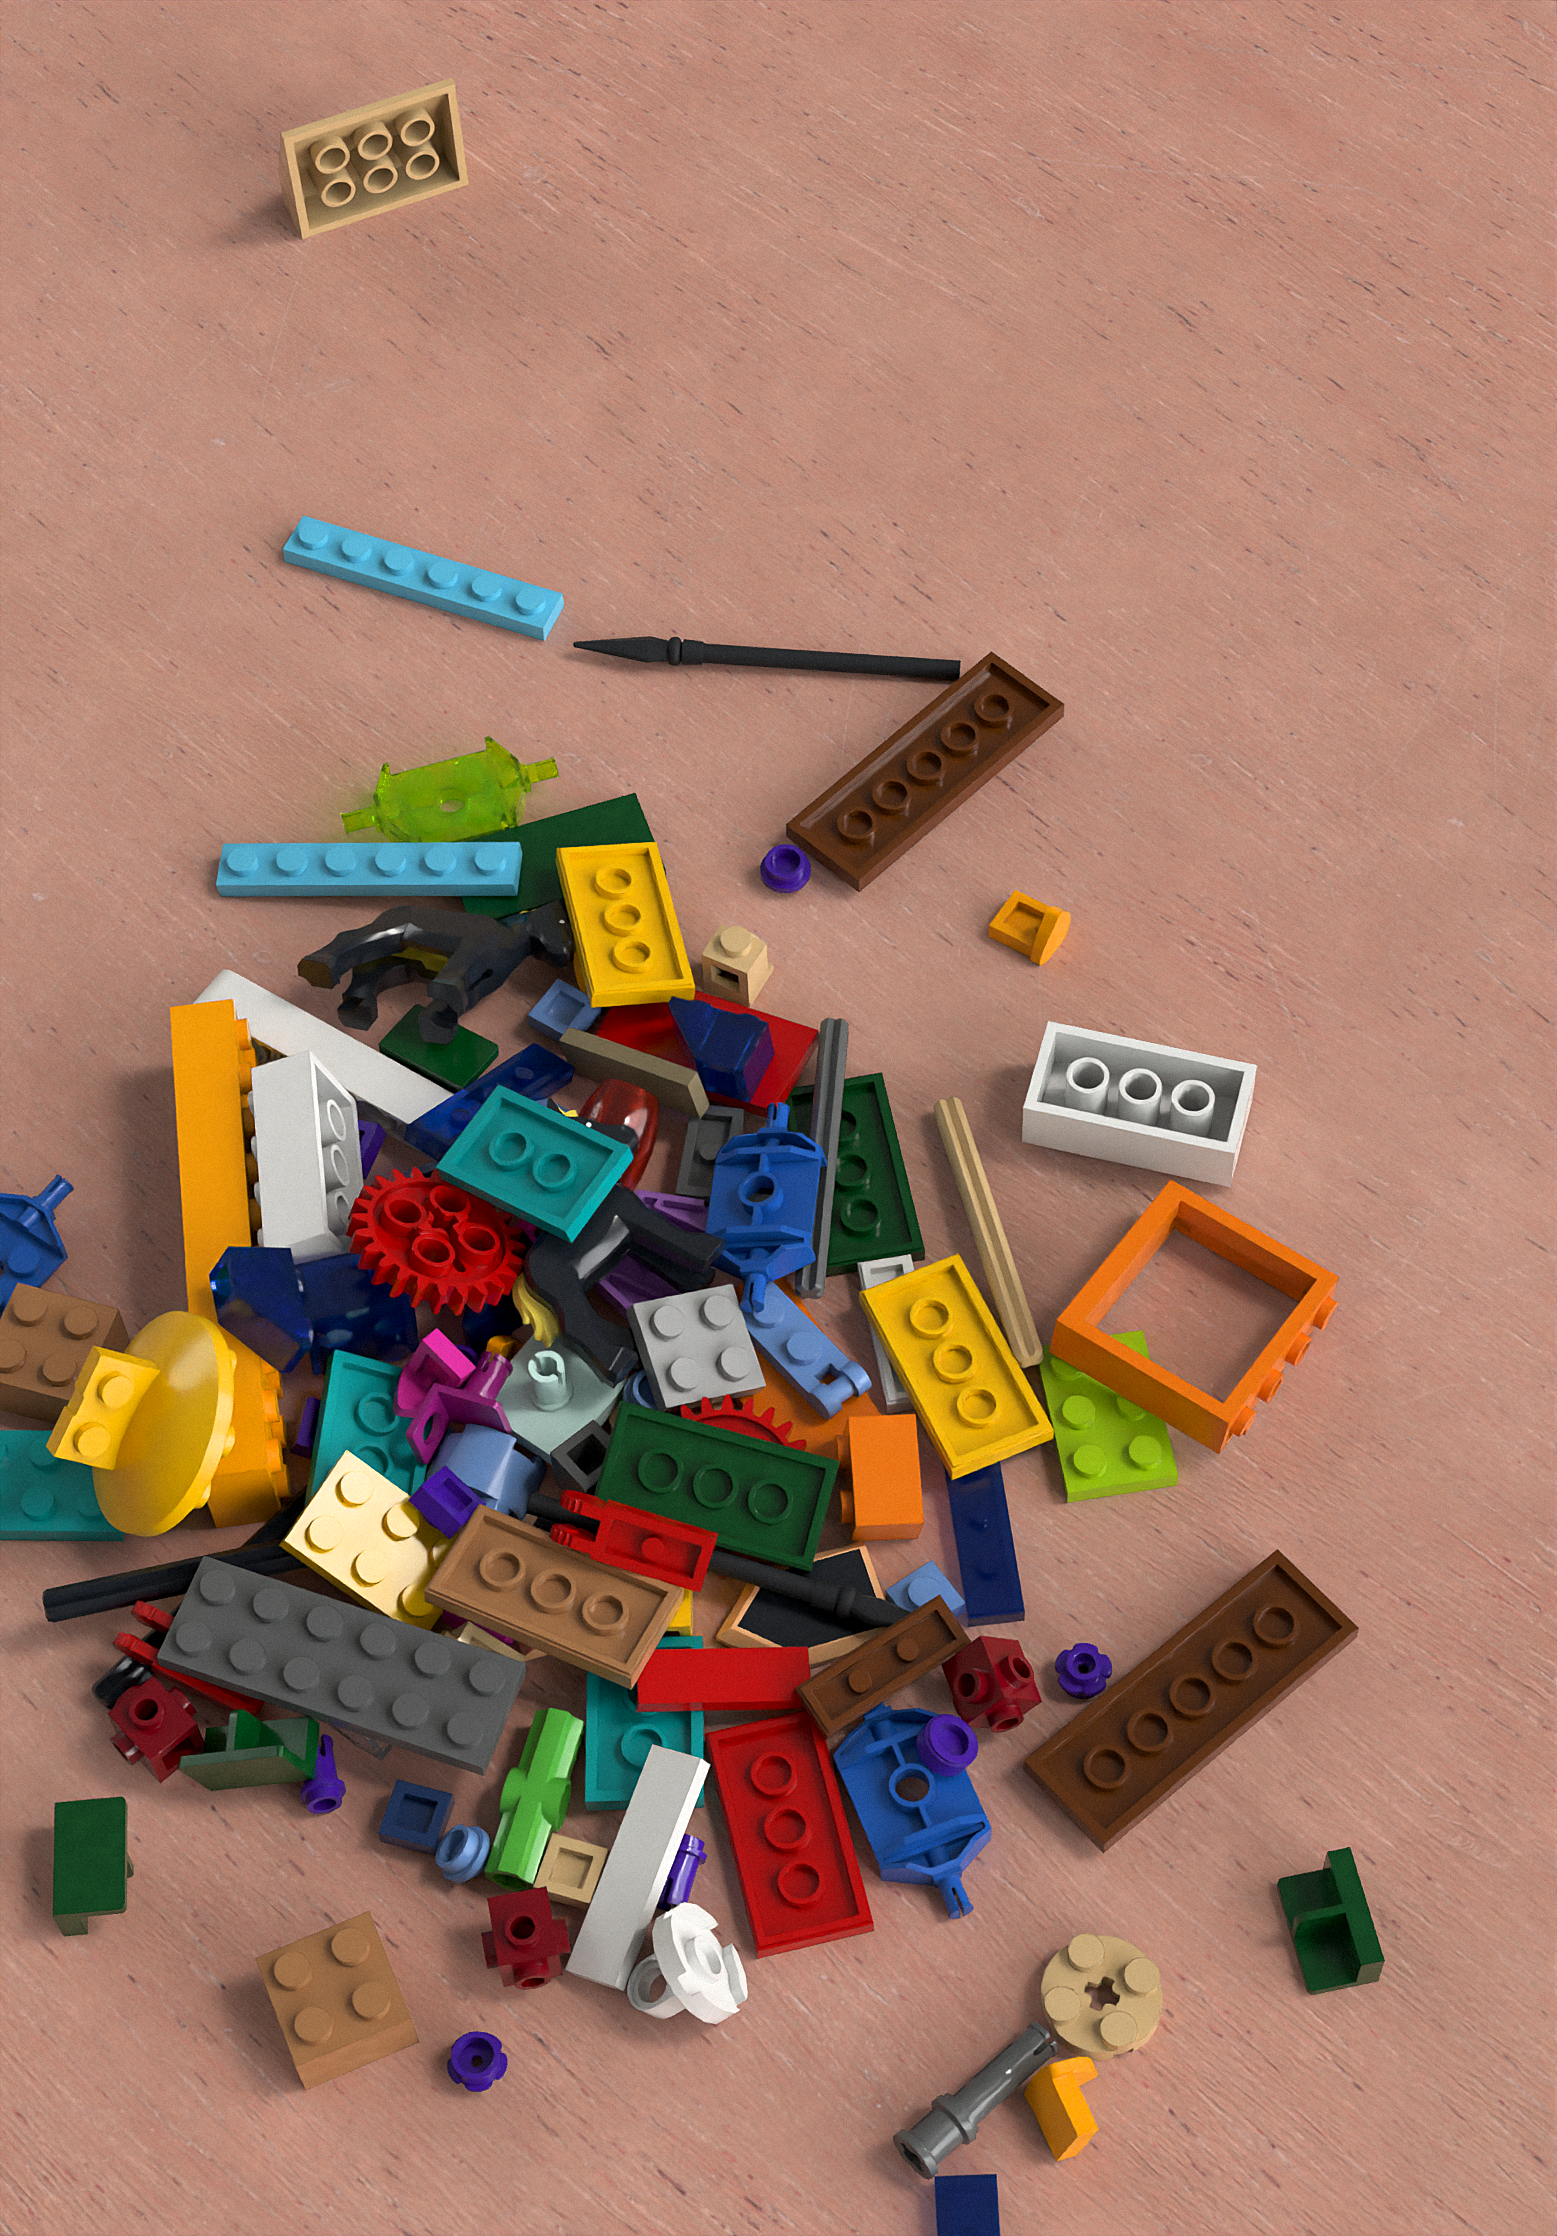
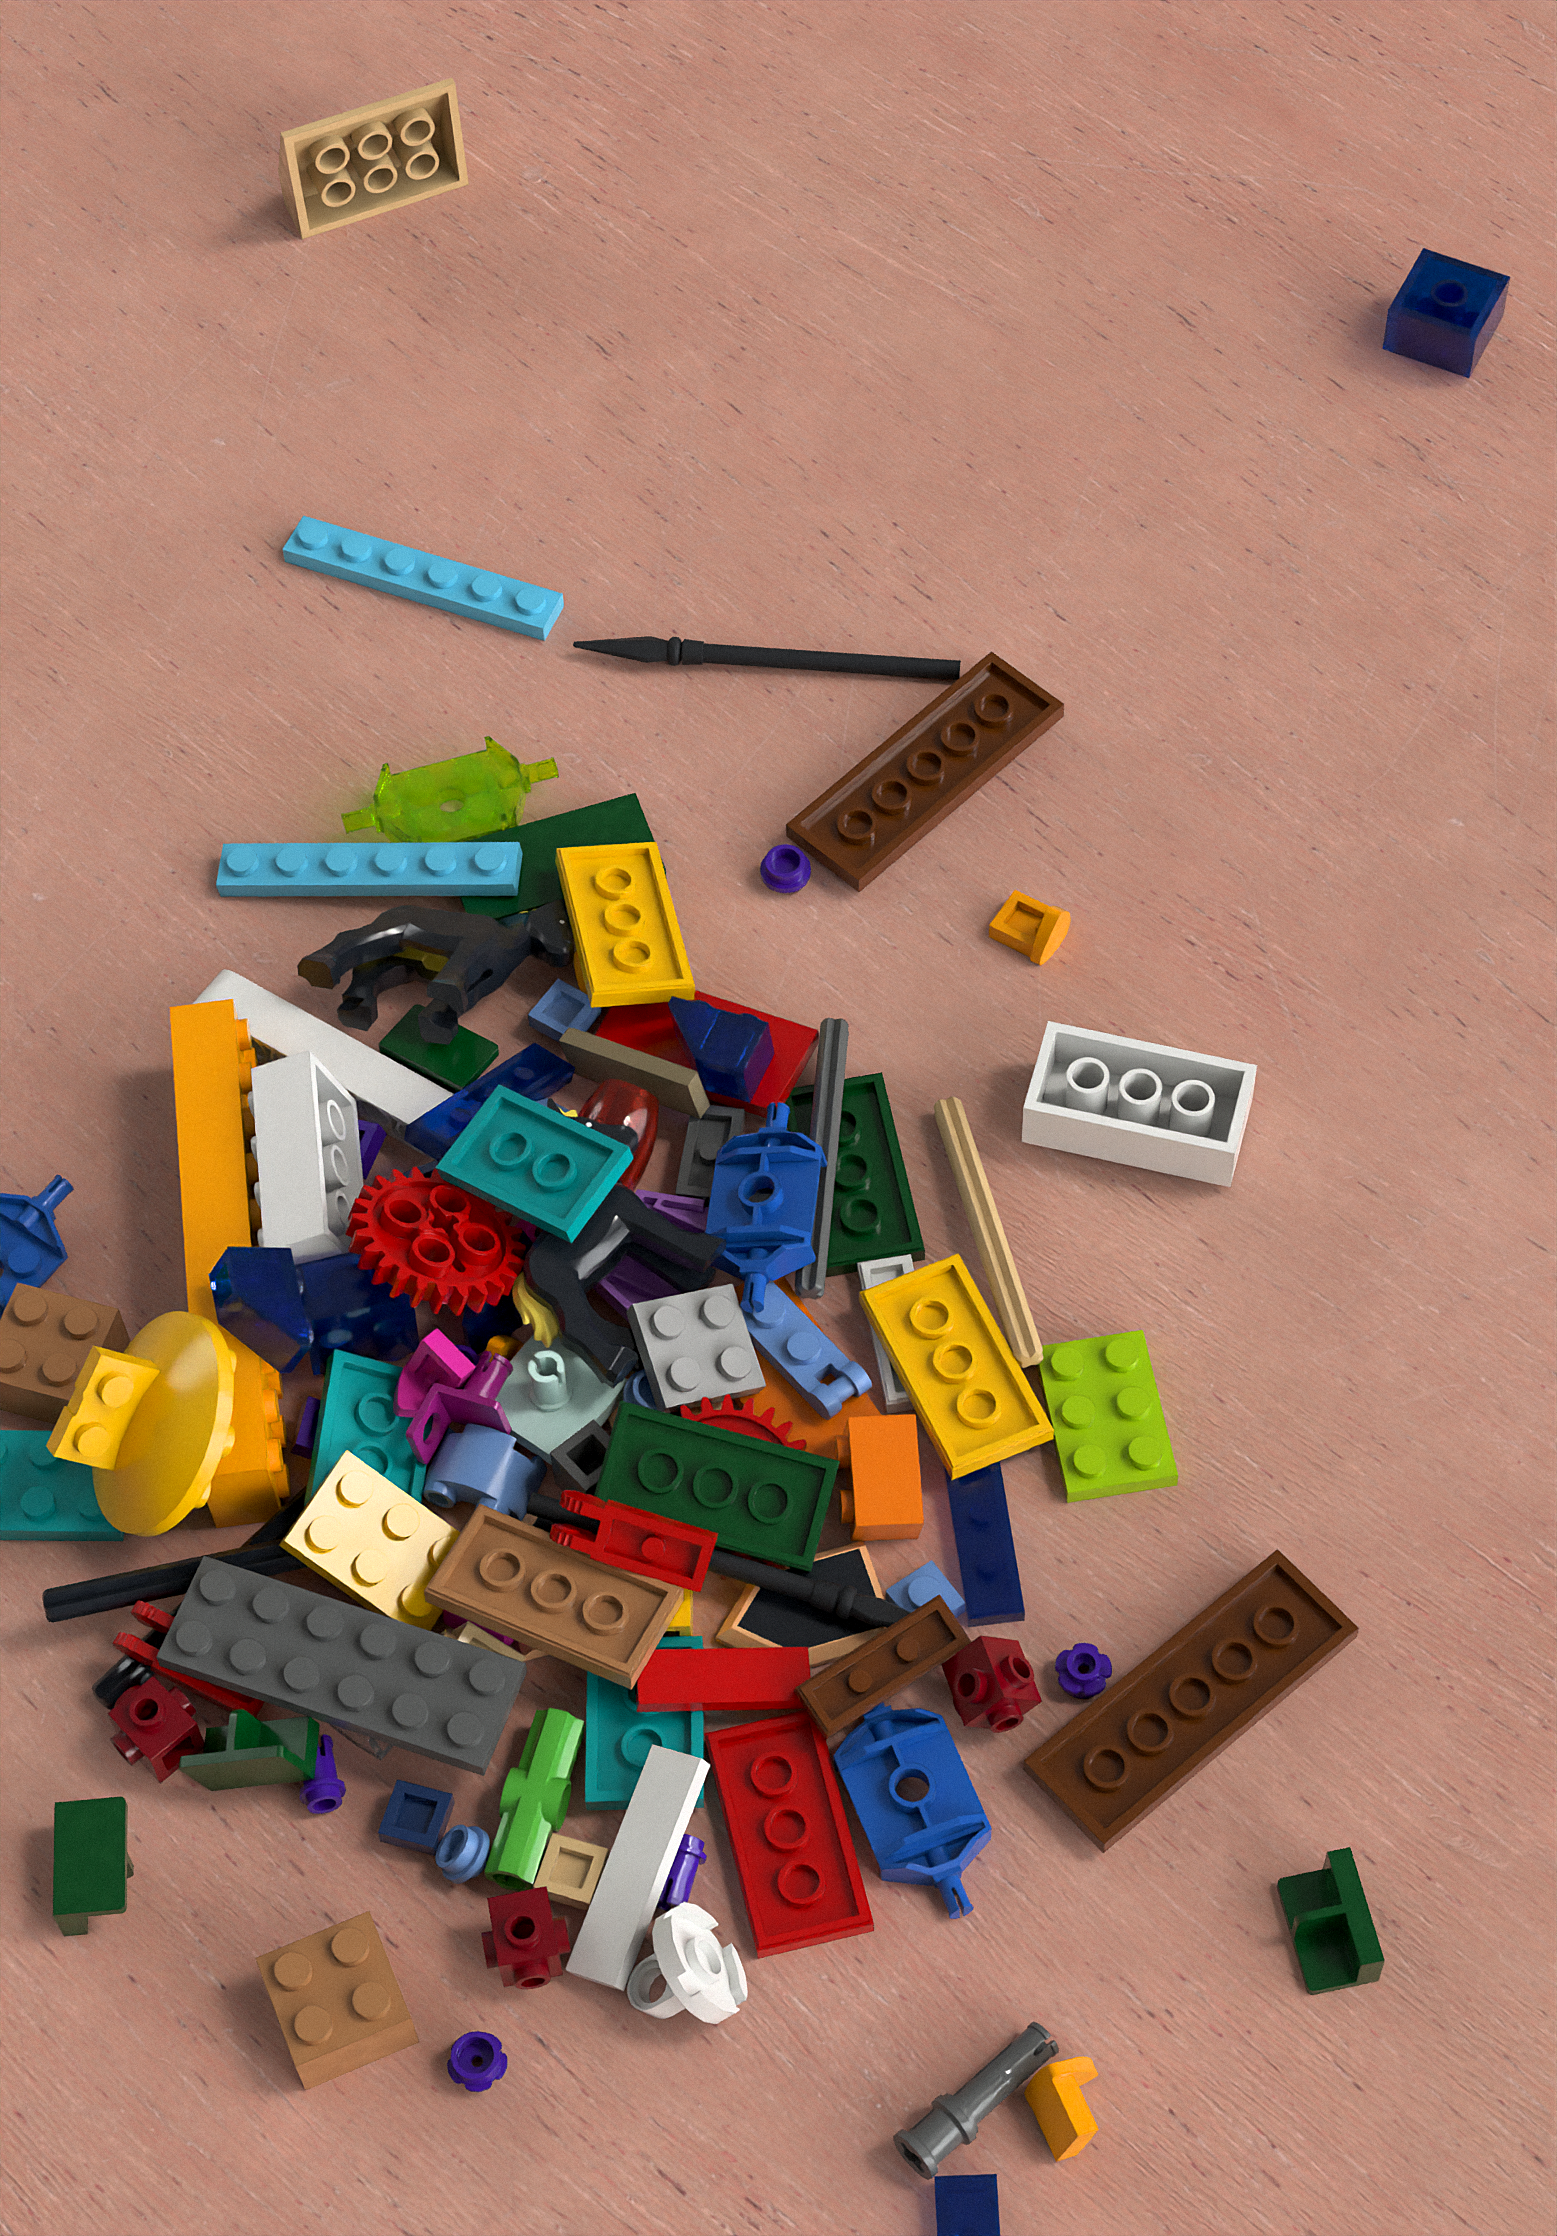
dark purple plate [408,1465,486,1539] -> none
tan brick [701,924,773,1008] -> none
dark purple tile [916,1714,978,1777] -> none
tan plate [1040,1933,1163,2061] -> none
orange window [1049,1179,1339,1454] -> none
none -> clear blue brick [1382,248,1510,378]

